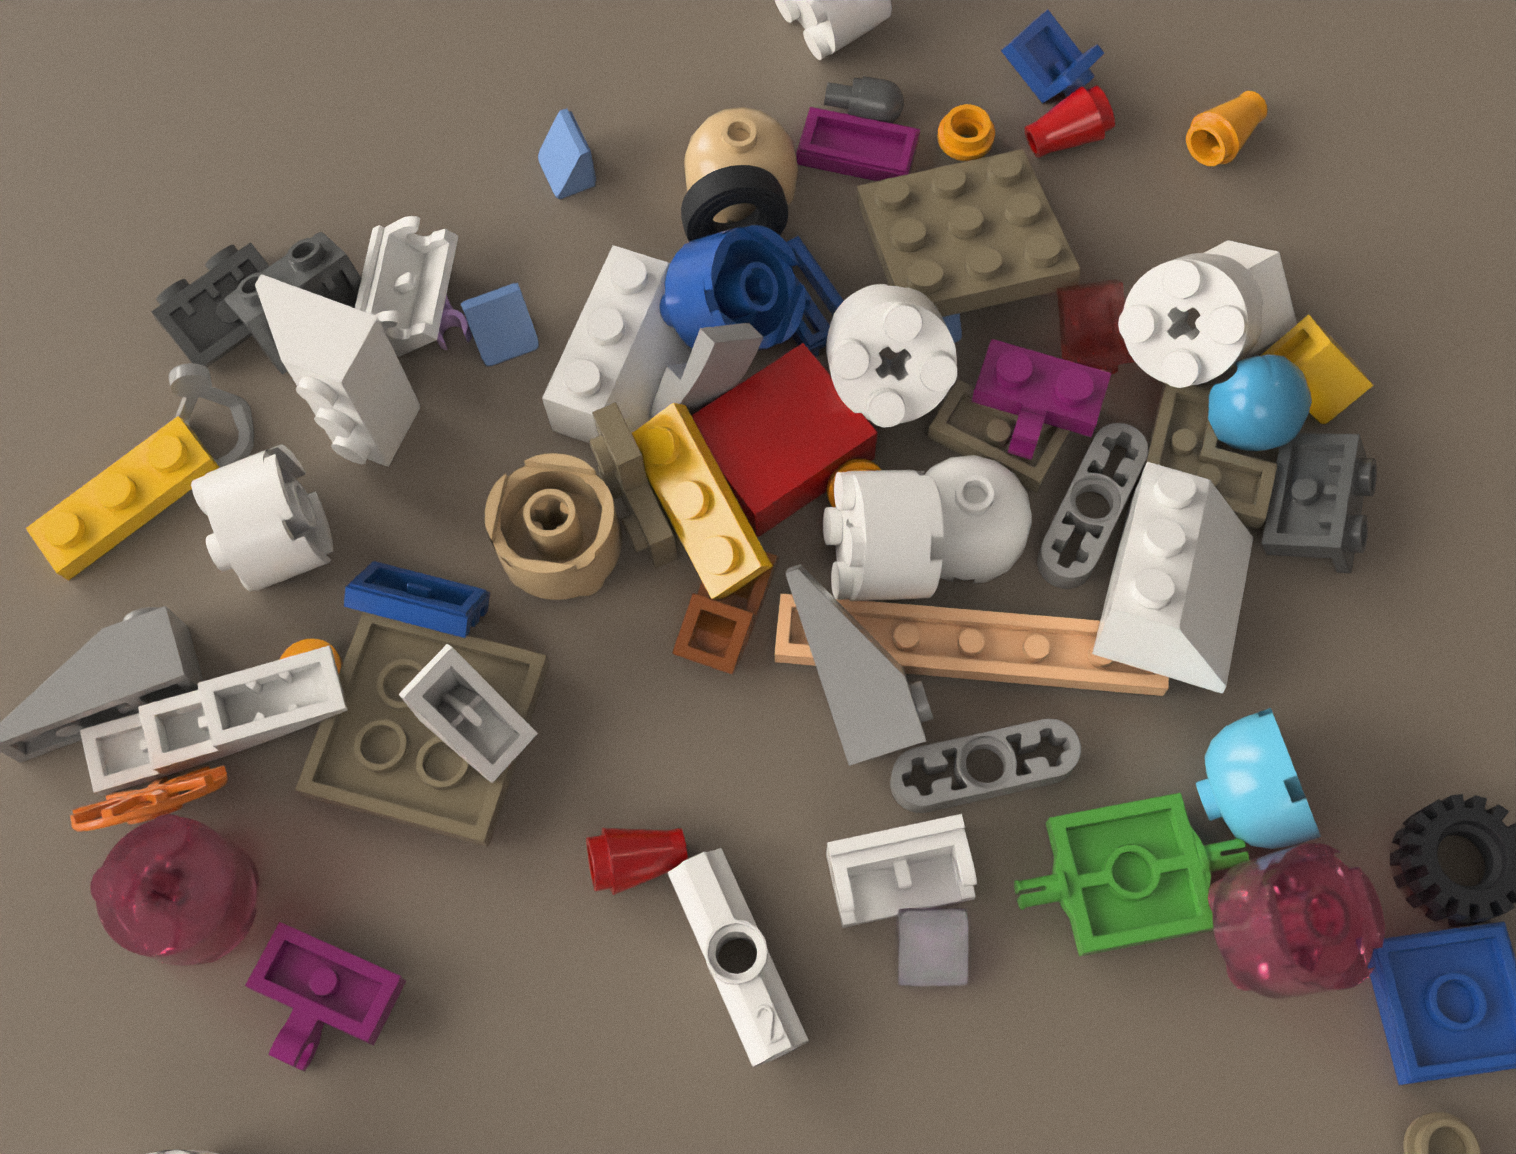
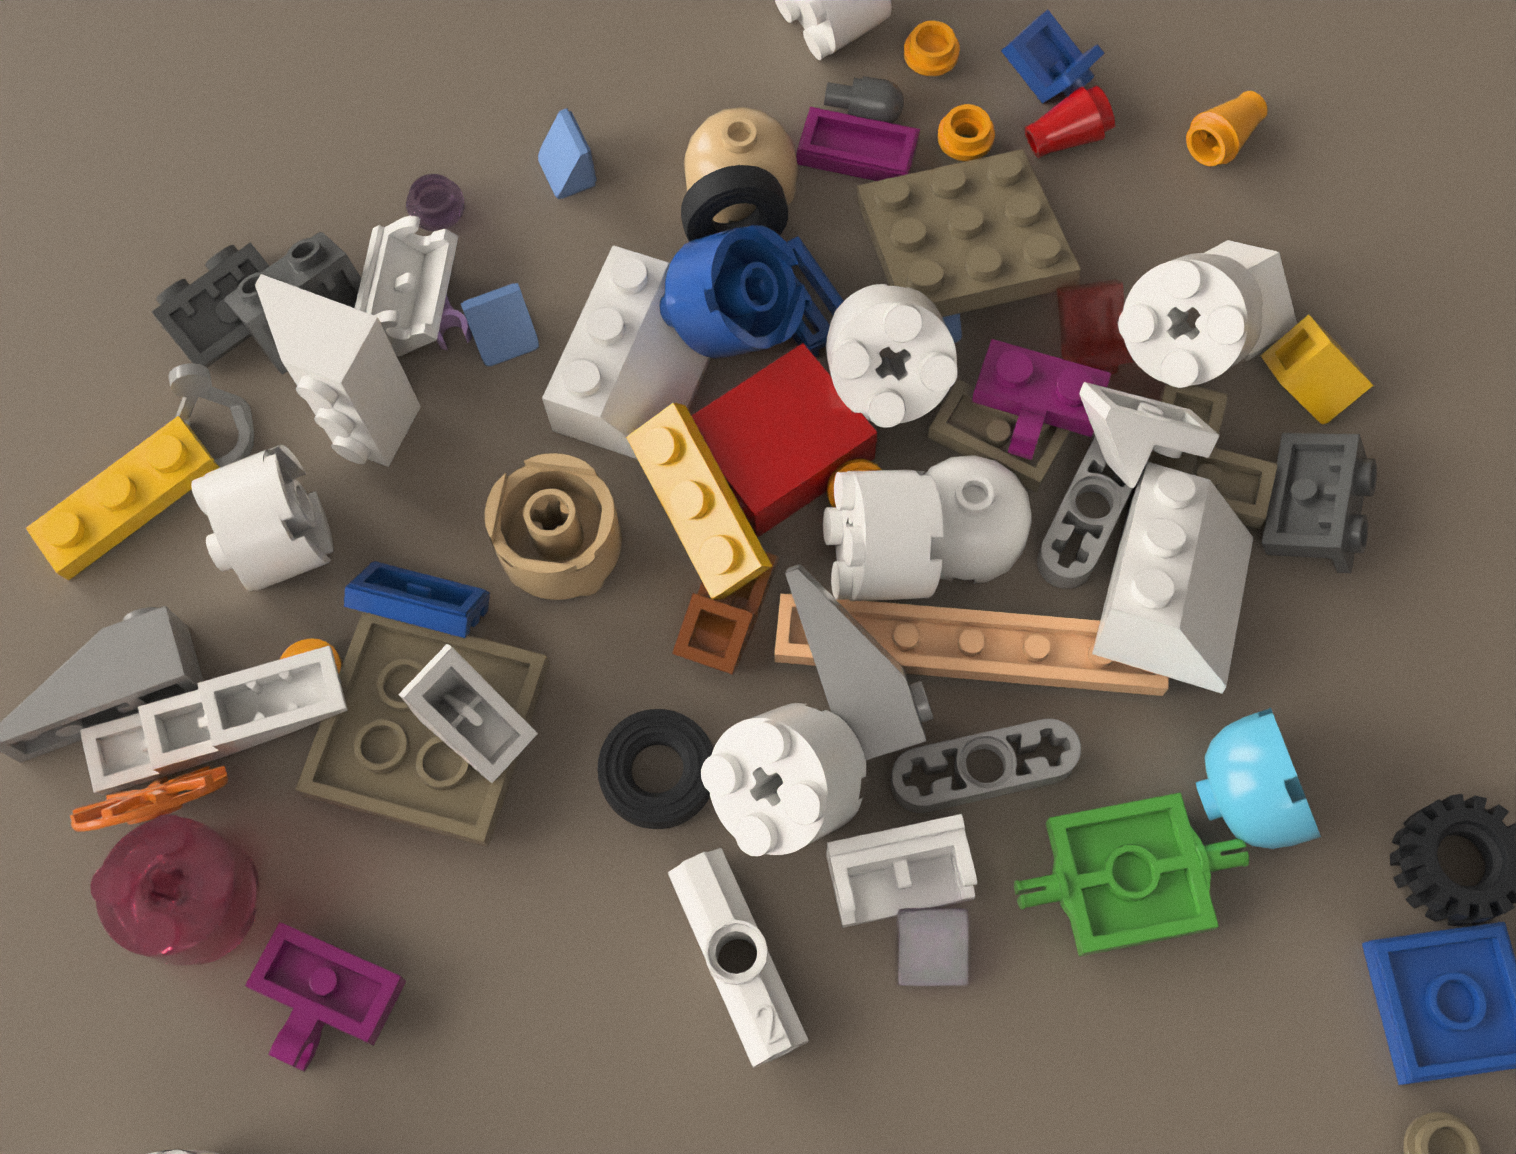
red cone [586,828,688,895] -> none
dark tan plate [589,402,678,568] -> none
light grey slope [649,323,763,419] -> none
dark azure hair [1208,354,1312,451] -> none
clear pink brick [1208,843,1385,999] -> none
none -> clear purple plate [406,174,465,231]
none -> black tyre [597,709,714,829]
none -> white brick [701,703,866,856]
none -> light orange plate [904,21,960,76]
none -> white slope [1079,382,1220,488]

